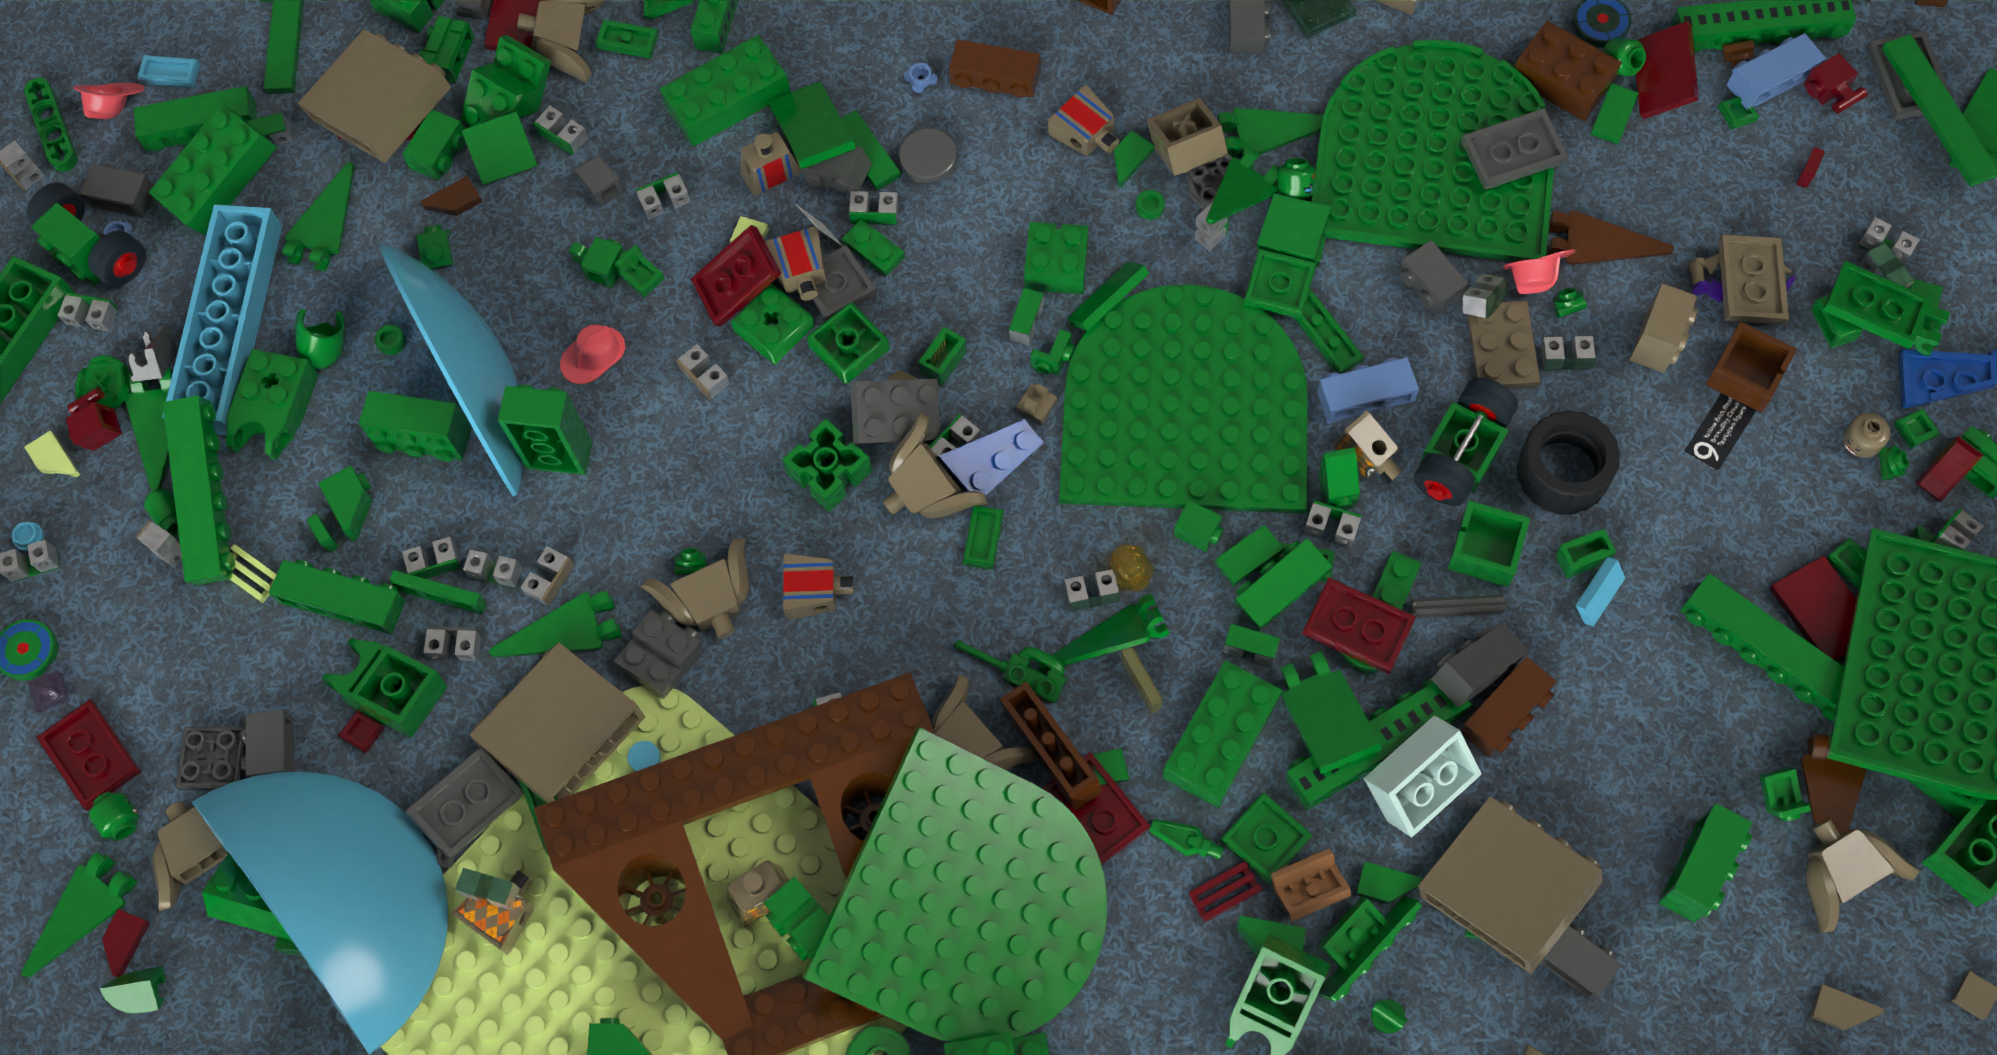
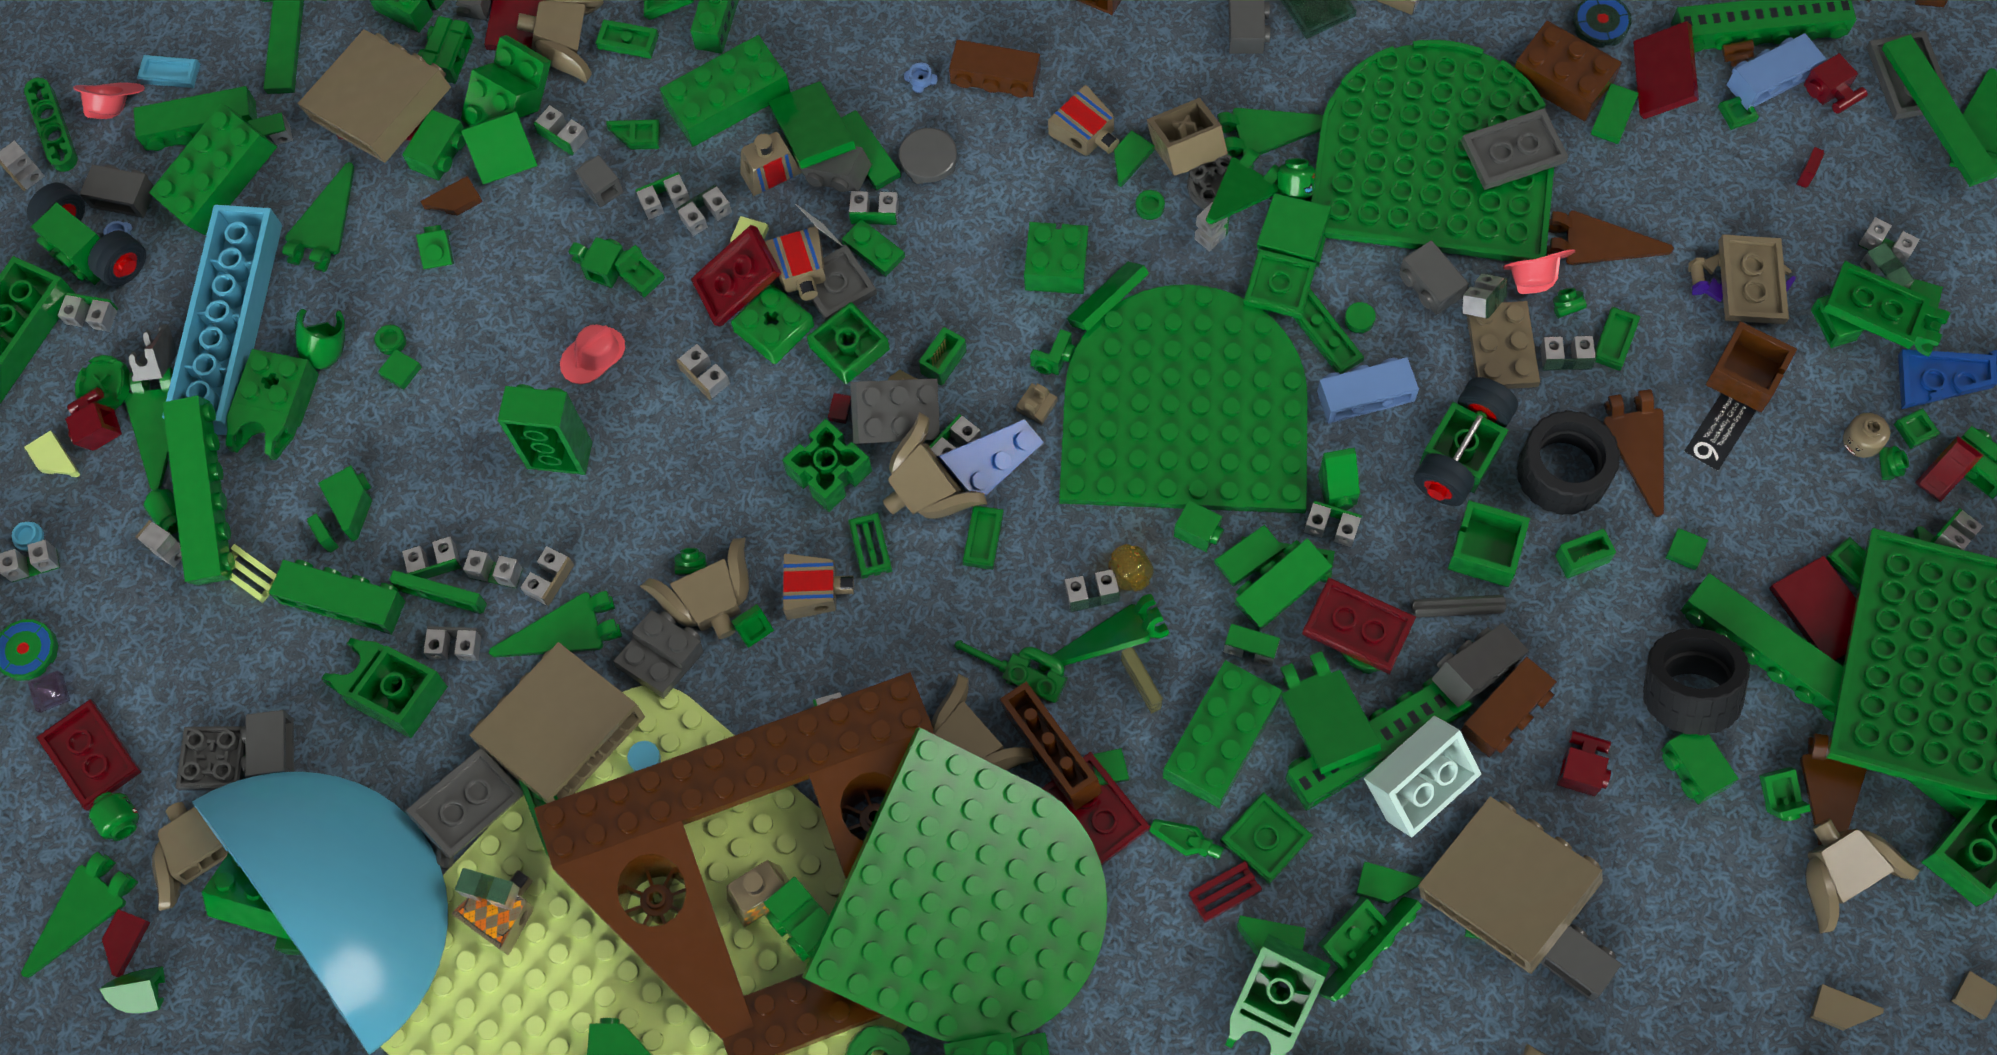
dark red tile [338,710,385,754] -> none
green brick [358,391,472,462] -> none
medium azure brick [379,243,524,497] -> none
green piece [1009,288,1044,346] -> none
medium nougat bracket [1271,849,1351,922] -> none
torso [1332,410,1403,484] -> none
green plate [1371,999,1408,1034] -> none
green plate [1373,551,1422,610] -> none
medium azure tile [1576,557,1625,627] -> none
green head [1603,37,1646,77] -> none
dark tan brick [1629,283,1698,373] -> none
green brick [1658,803,1753,923] -> none
none -> green tile [378,349,422,390]
none -> green tile [606,119,660,150]
none -> flat silver piece [676,185,732,236]
none -> green tile [731,604,774,648]
none -> dark red piece [828,393,851,424]
none -> green tile [848,513,892,579]
none -> green tile [1344,302,1376,334]
none -> dark red brick [1557,730,1611,797]
none -> green tile [1594,307,1640,371]
none -> reddish brown flag [1603,389,1664,517]
none -> black tyre [1643,628,1750,735]
none -> green brick [1661,733,1739,805]
none -> green tile [1665,528,1708,570]

